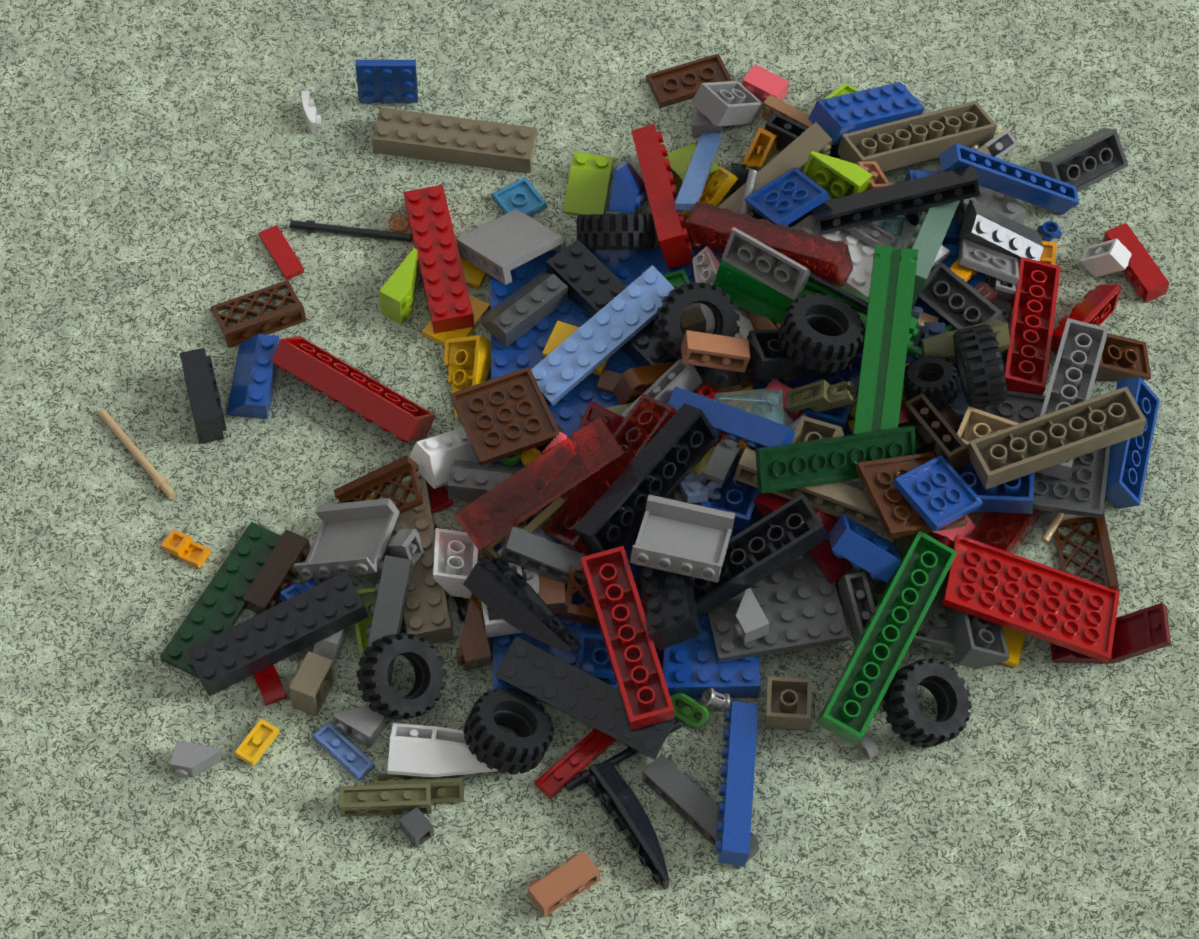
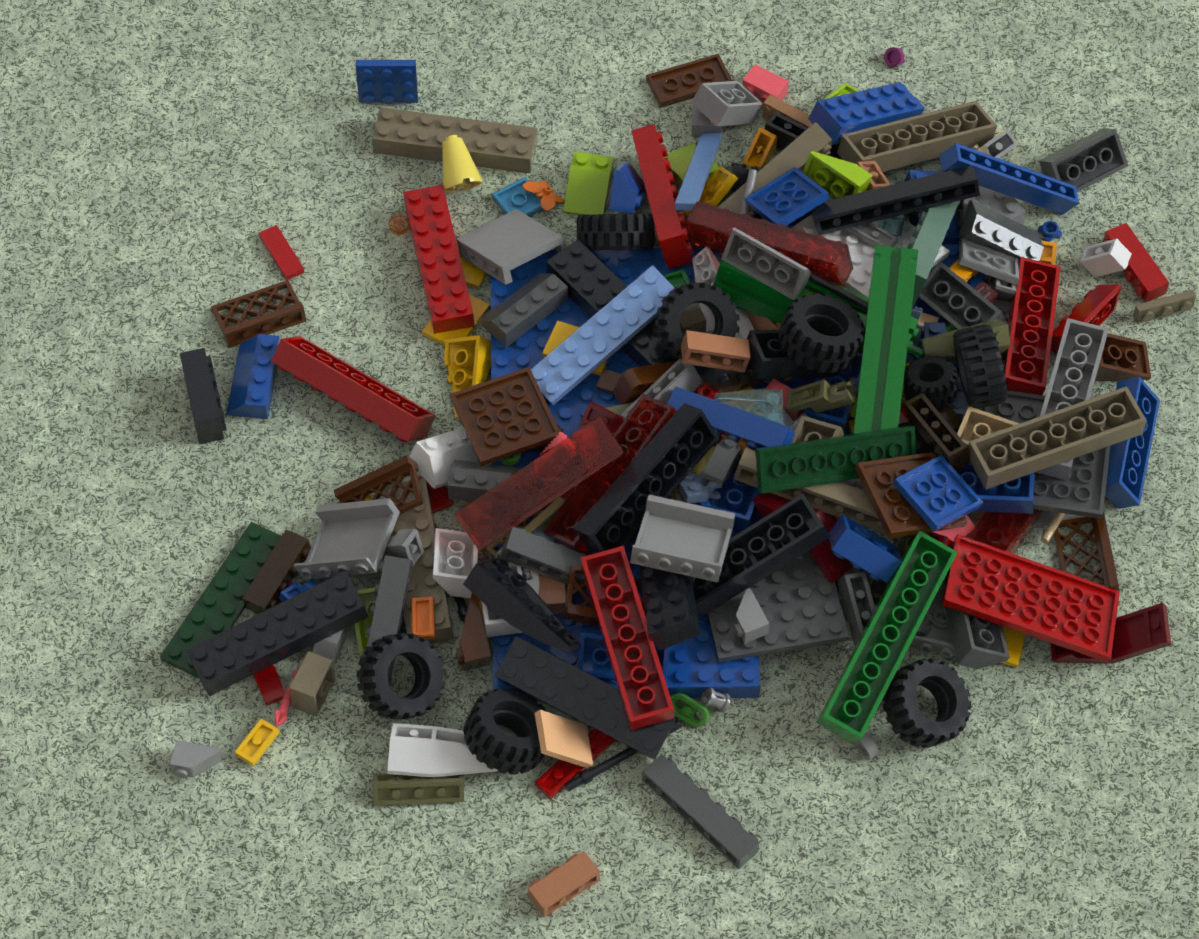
tan bar [98,409,176,500] -> none
light orange slope [161,529,211,569] -> none
black bar [290,220,411,242] -> none
white slope [302,91,321,134] -> none
medium blue tile [312,722,375,781] -> none
light grey slope [333,706,386,747] -> none
olive fence [339,783,432,817] -> none
lime slope [379,248,419,325] -> none
dark grey brick [399,807,434,848] -> none
yellow plate [521,448,541,468] -> none
black wedge [588,763,669,890] -> none
blue brick [715,700,759,867] -> none
dark tan brick [765,676,812,731] -> none
none -> coral piece [274,670,298,727]
none -> orange tile [411,596,435,640]
none -> light yellow cone [442,135,482,193]
none -> orange piece [523,180,565,212]
none -> light nougat tile [535,710,593,768]
none -> magenta tile [884,47,905,67]
none -> dark tan plate [1133,290,1196,322]

